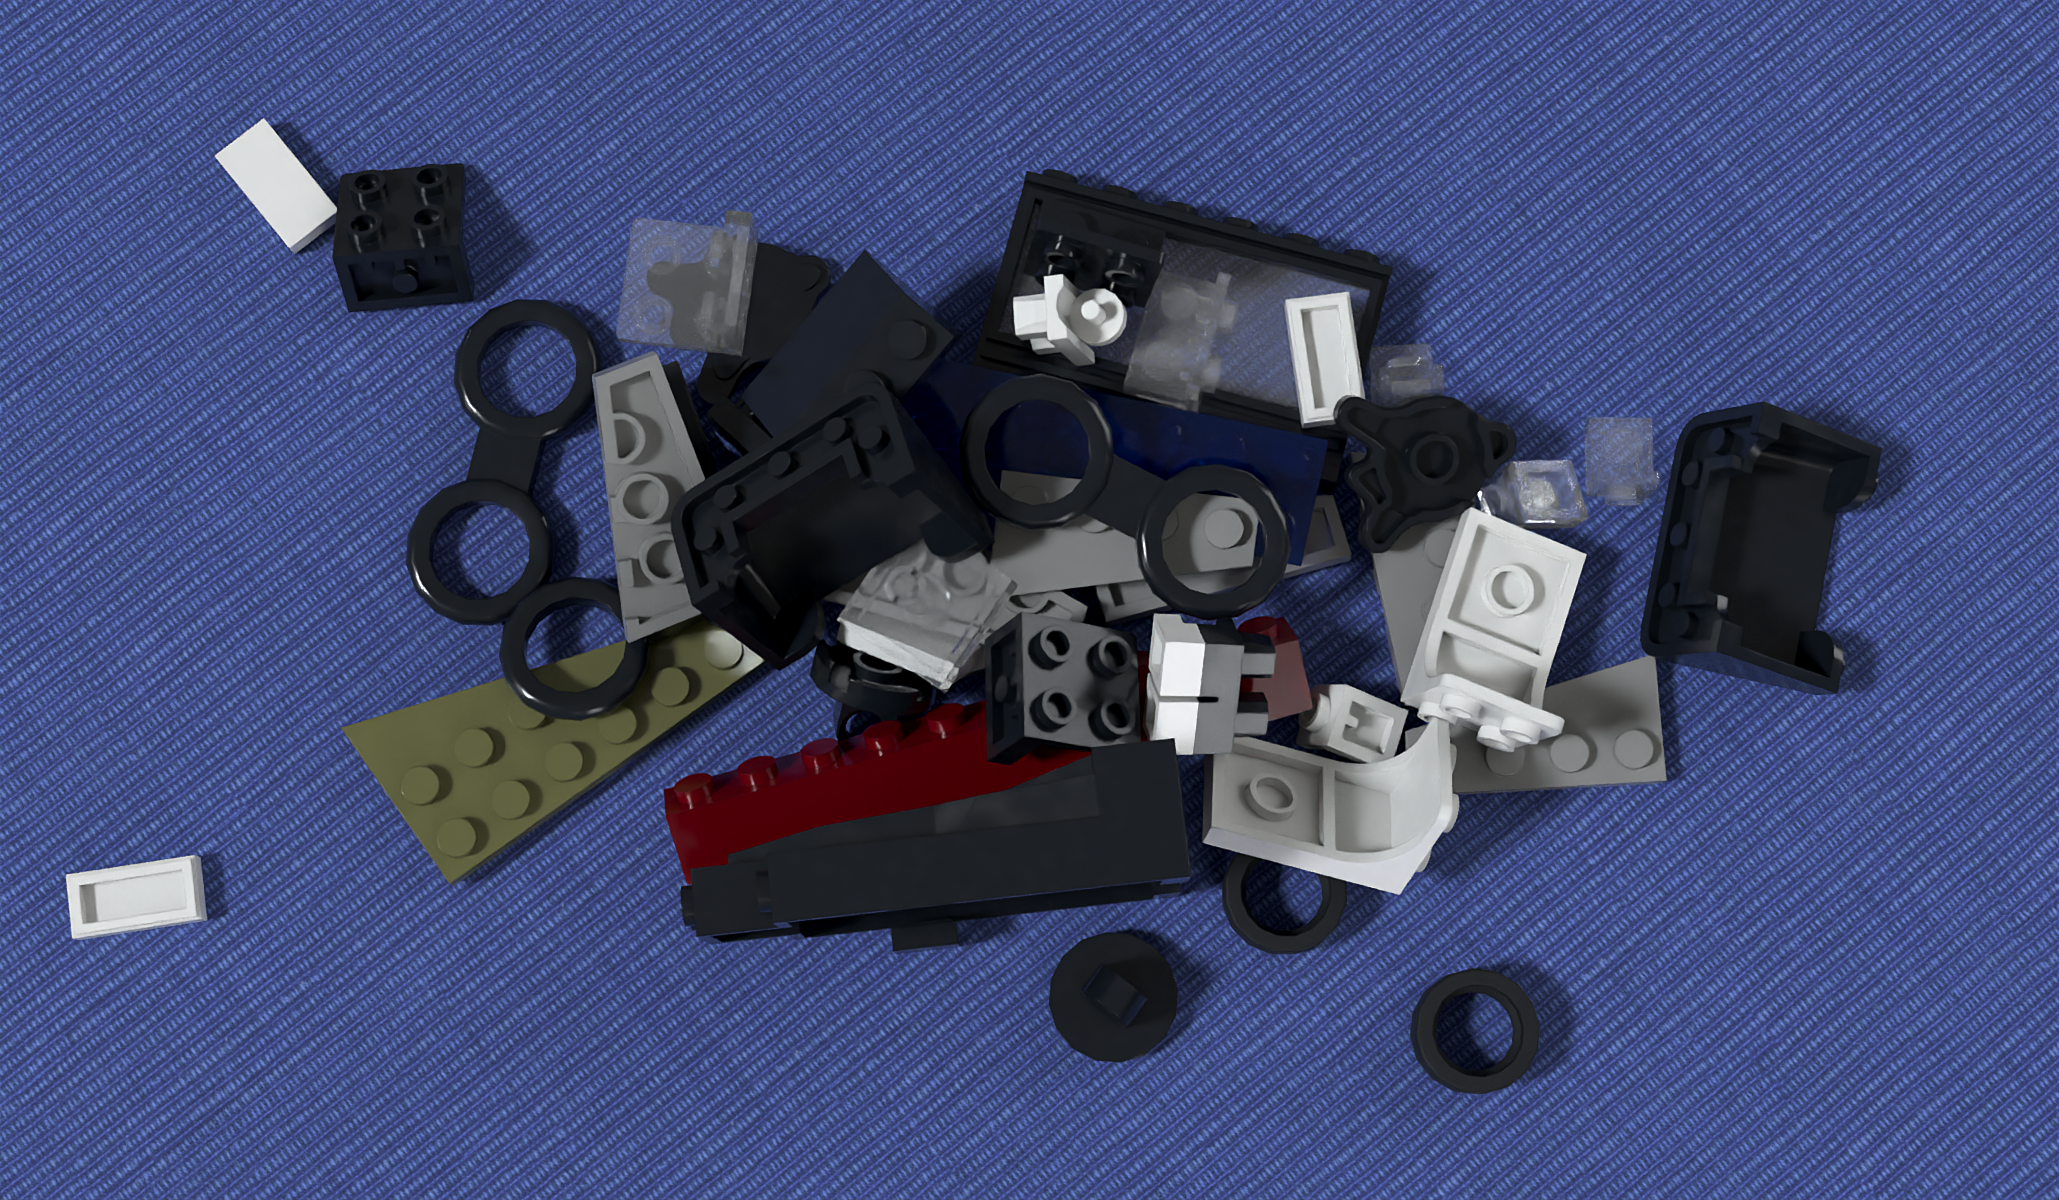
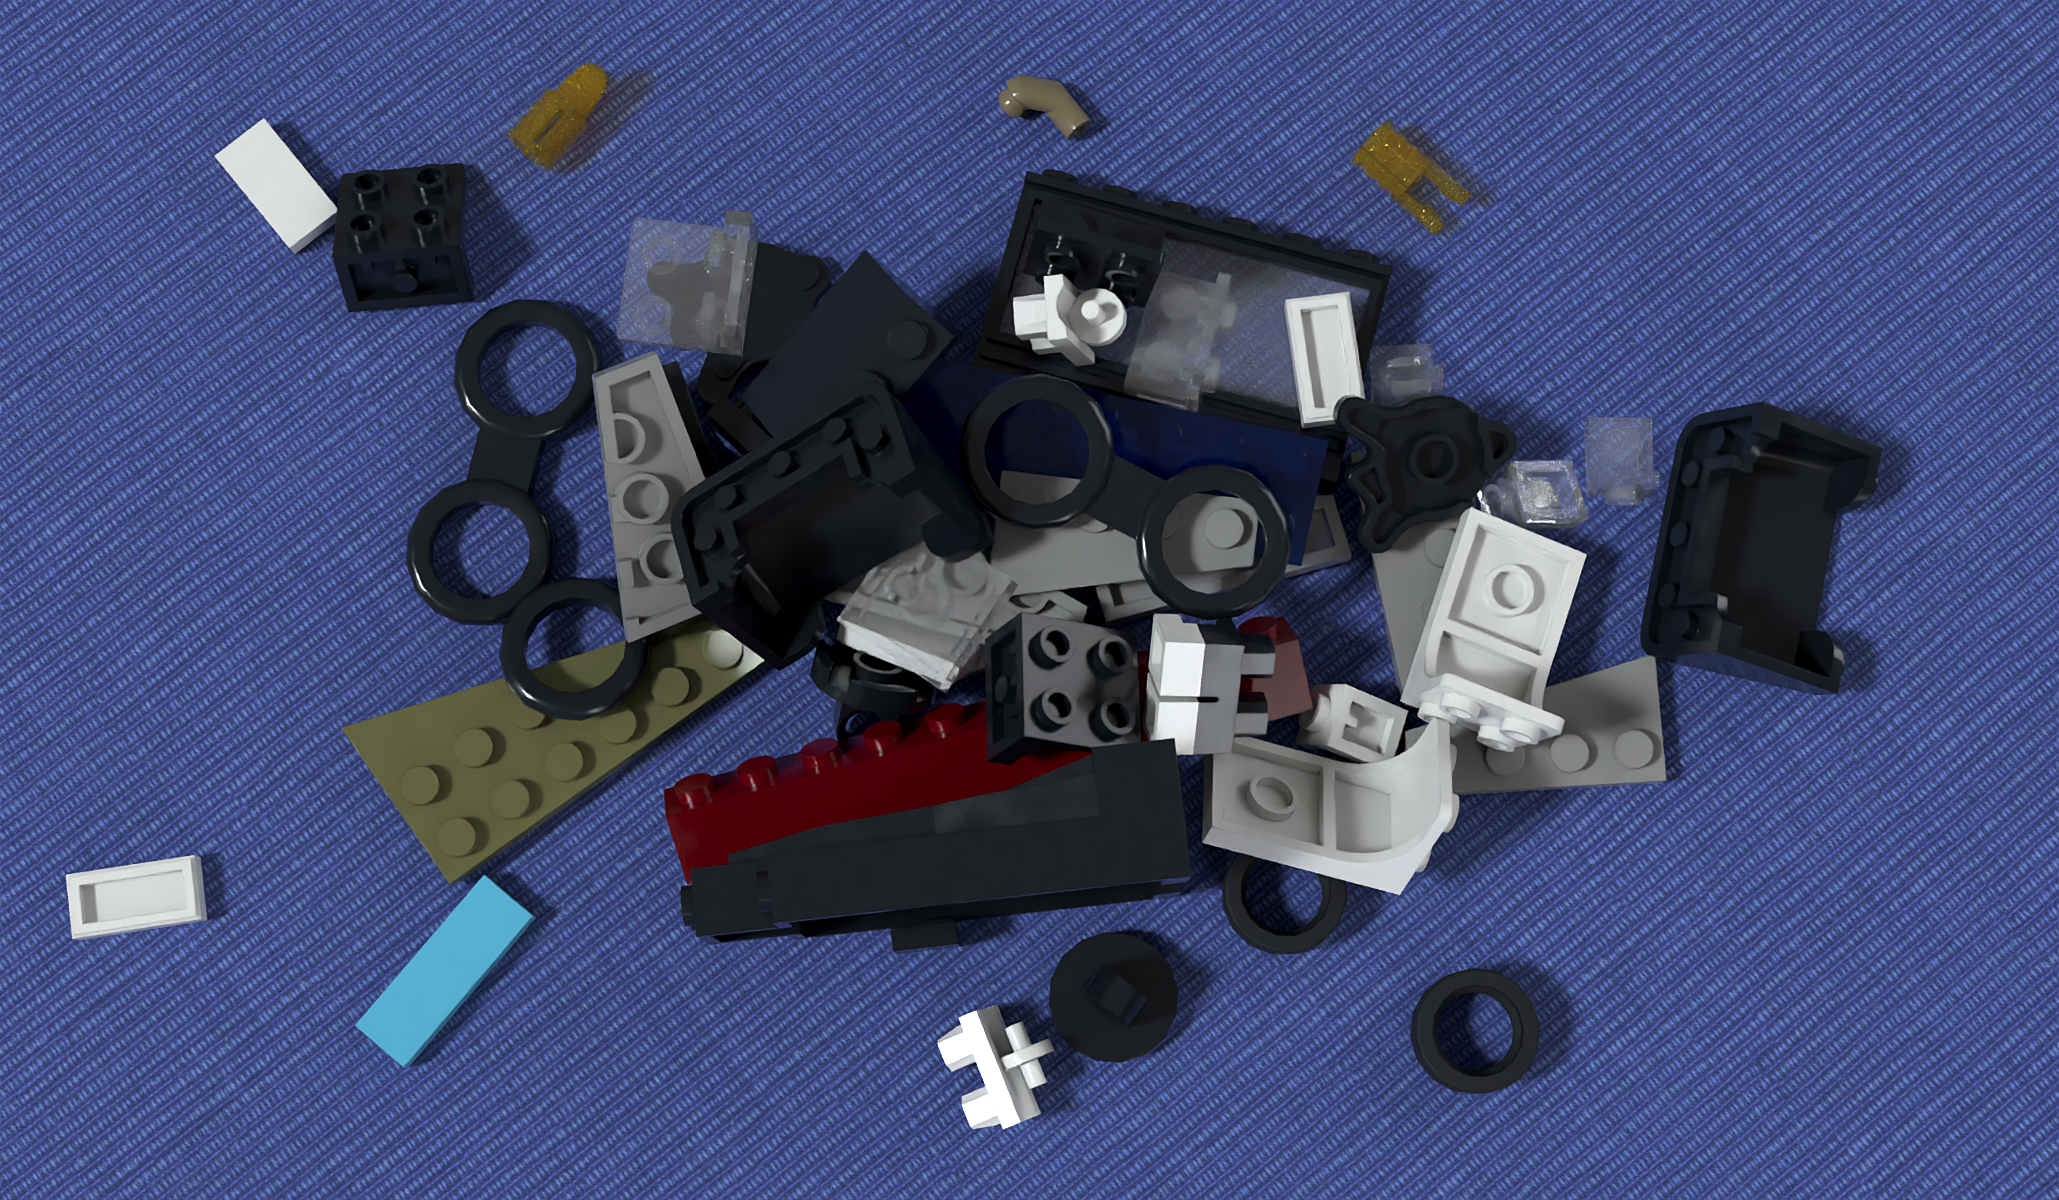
none -> medium azure tile [355,875,536,1068]
none -> clear yellow hinge [506,62,609,172]
none -> white hips [937,1005,1055,1129]
none -> dark tan arm [998,74,1091,141]
none -> clear yellow hinge [1351,120,1472,236]

